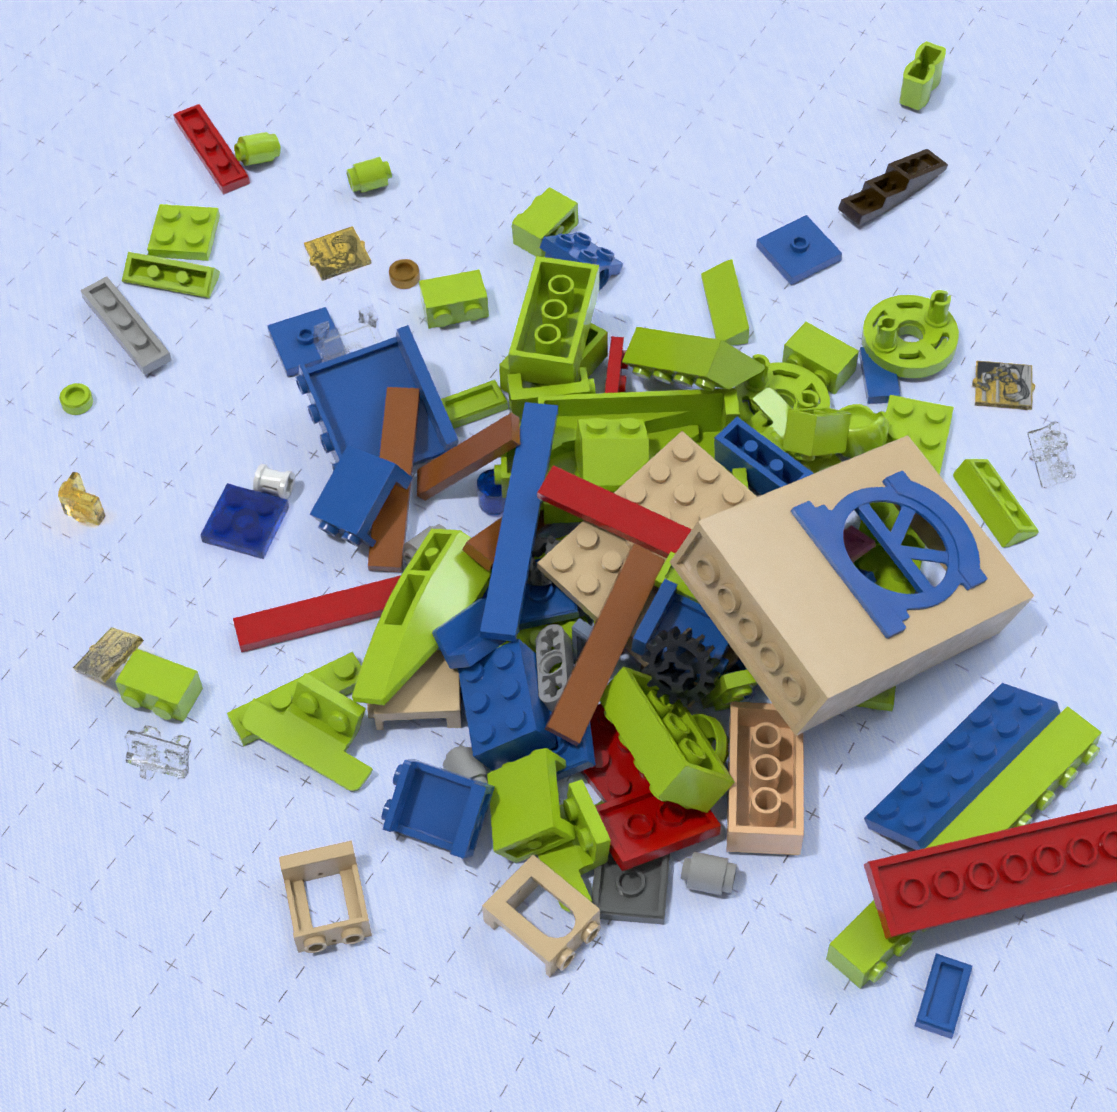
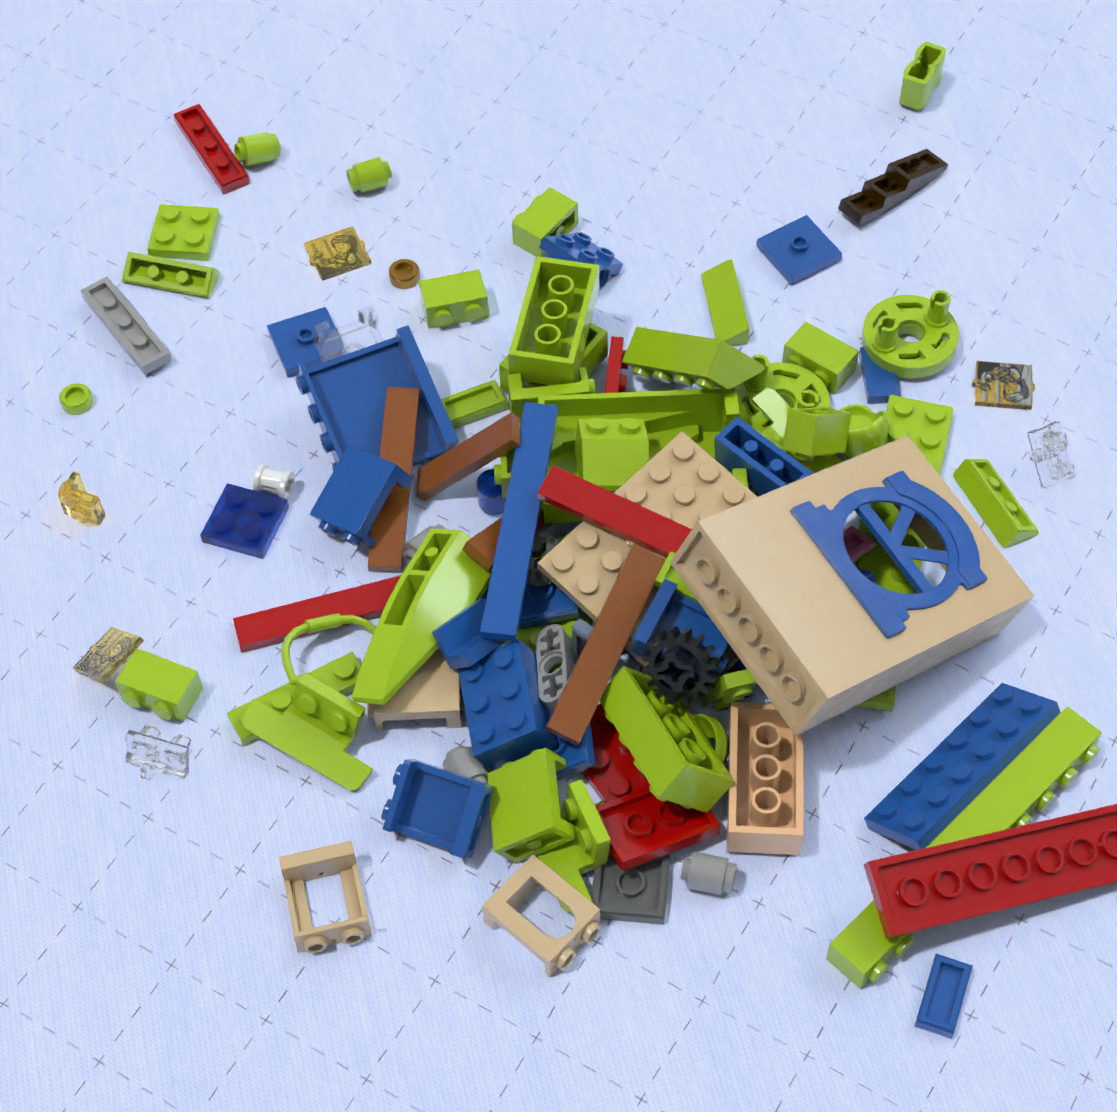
none -> lime piece [281,613,376,685]

